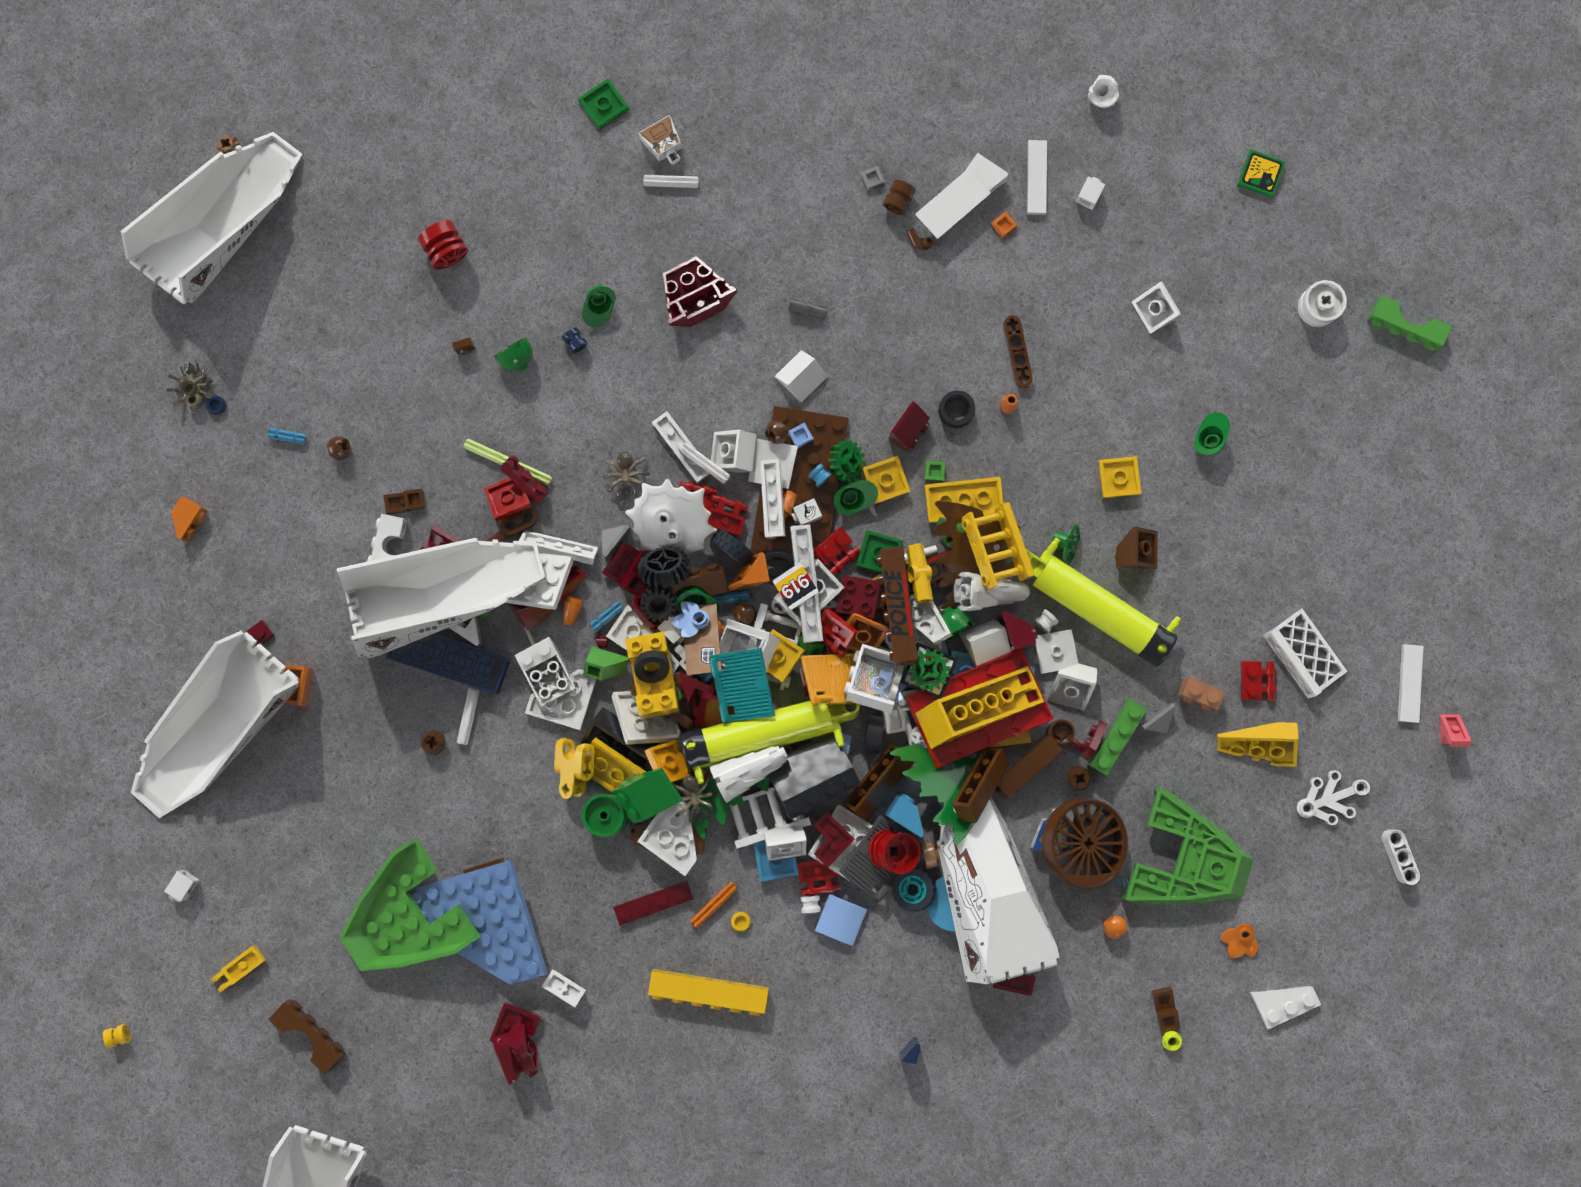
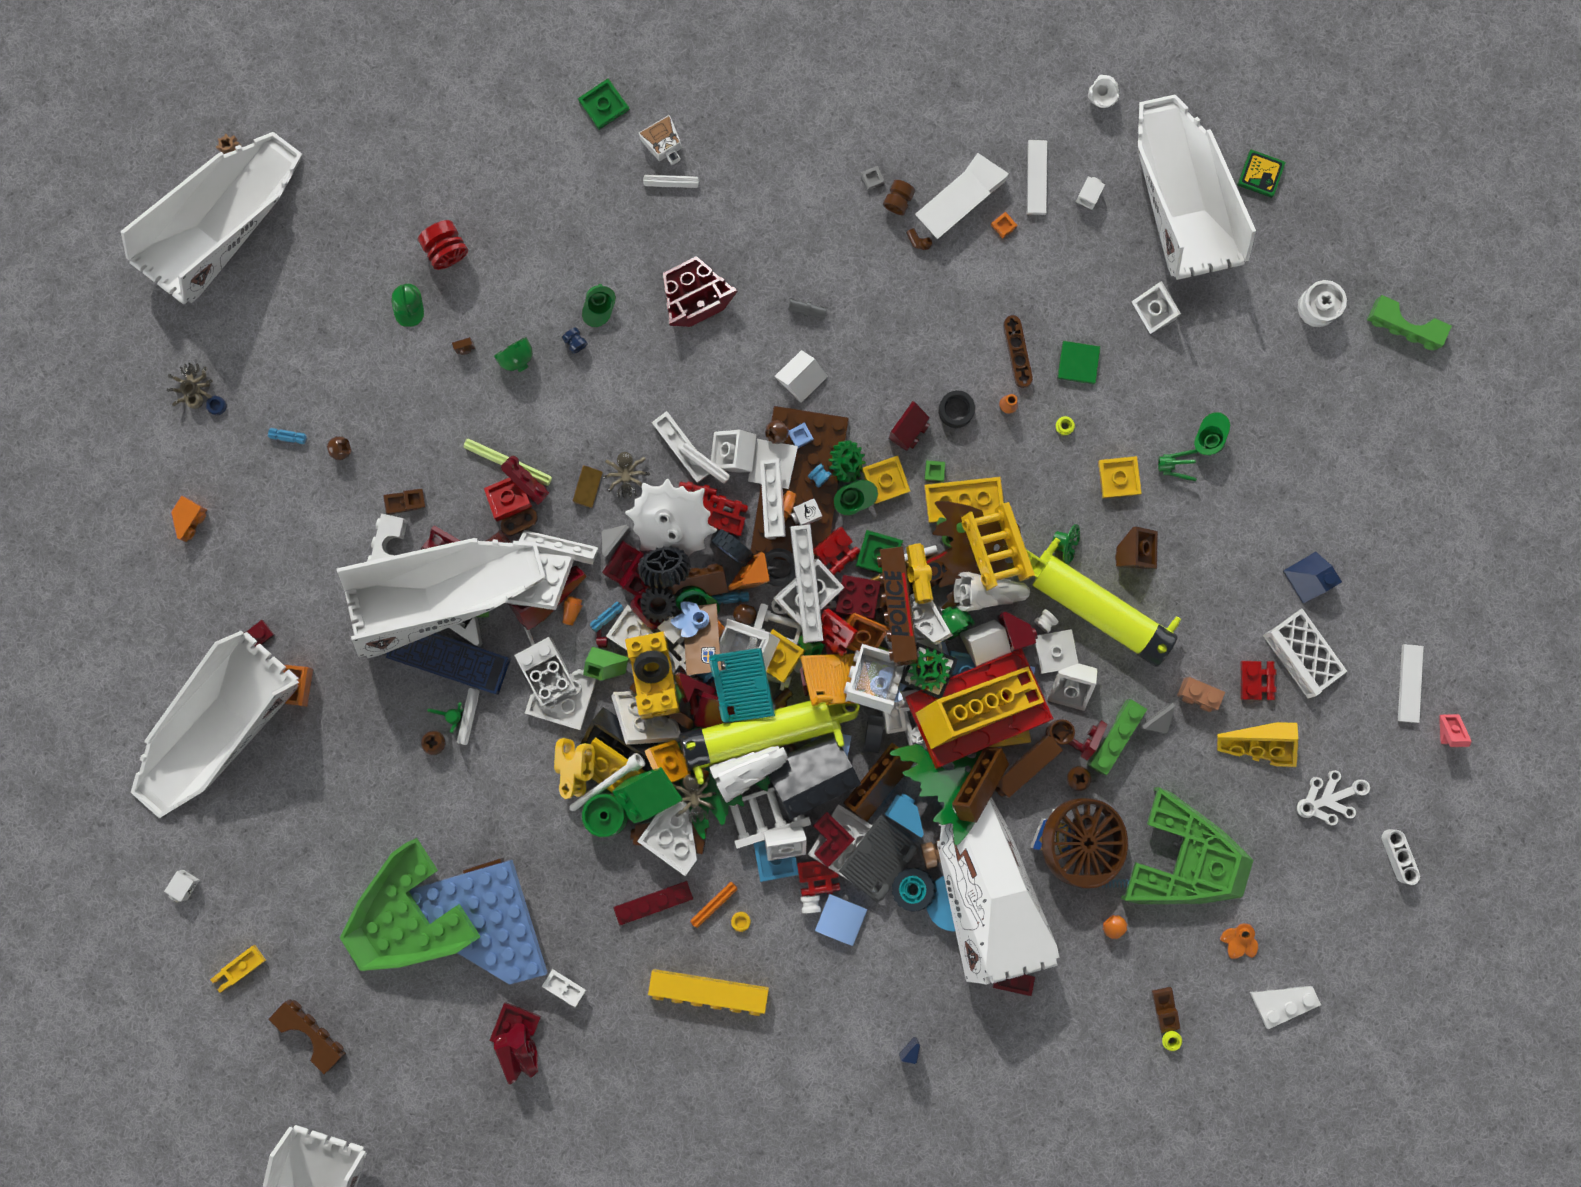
yellow wheel [103,1024,131,1049] -> none
sticker [773,563,818,610] -> none
red wheel [868,829,920,874] -> none
none -> green piece [391,284,424,327]
none -> green plant [427,702,463,733]
none -> white piece [570,753,645,811]
none -> pearl gold slope [573,465,603,508]
none -> reddish brown arm [775,688,793,710]
none -> neon yellow plate [1055,416,1075,435]
none -> green tile [1057,341,1101,384]
none -> white windscreen [1138,95,1256,280]
none -> green plant [1158,449,1199,481]
none -> dark blue slope [1283,552,1342,603]

